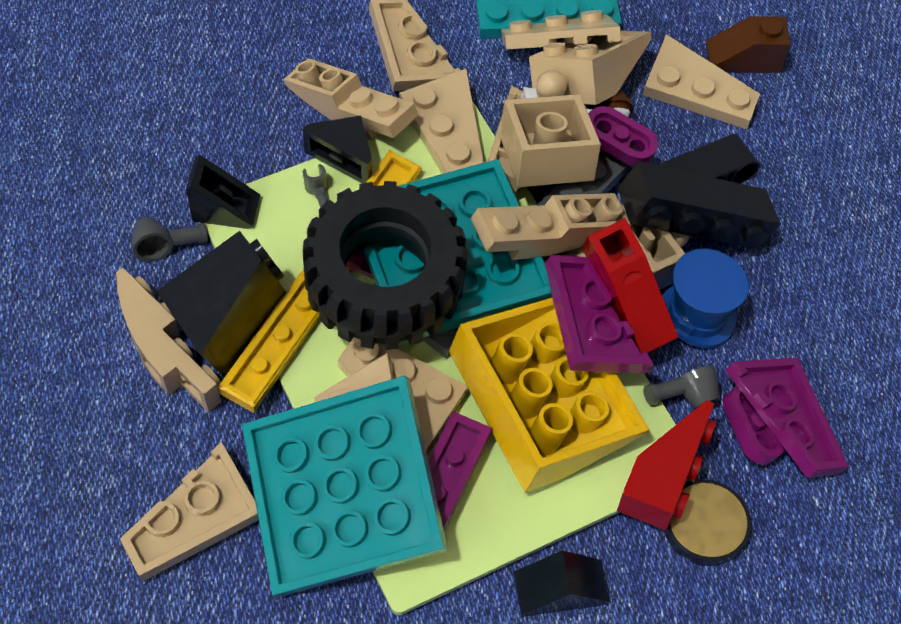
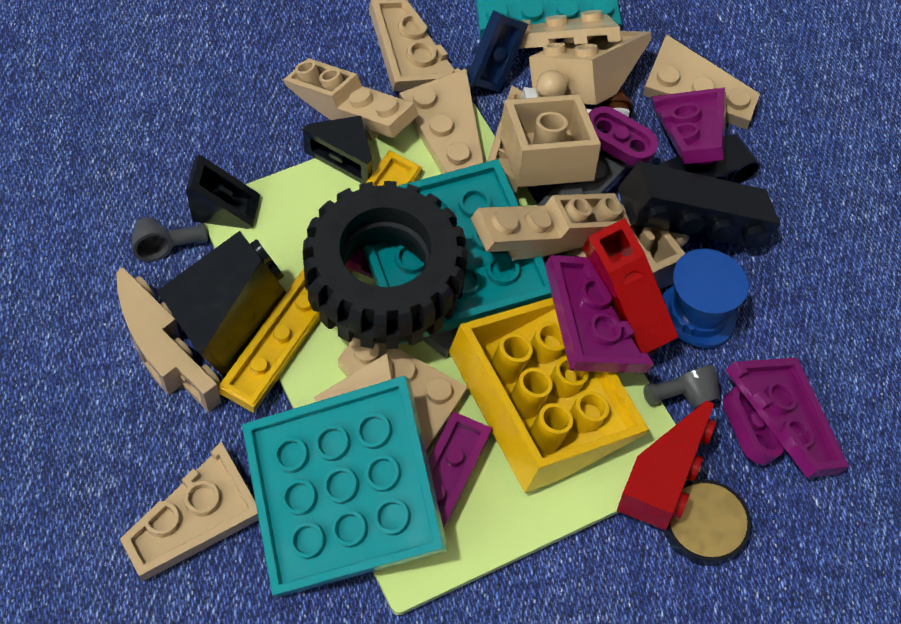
dark grey hand [302,164,328,208] -> none
black slope [513,550,610,617] -> none
reddish brown slope [705,16,791,73] -> none
none -> dark blue plate [466,10,529,92]
none -> magenta wing [651,87,727,165]

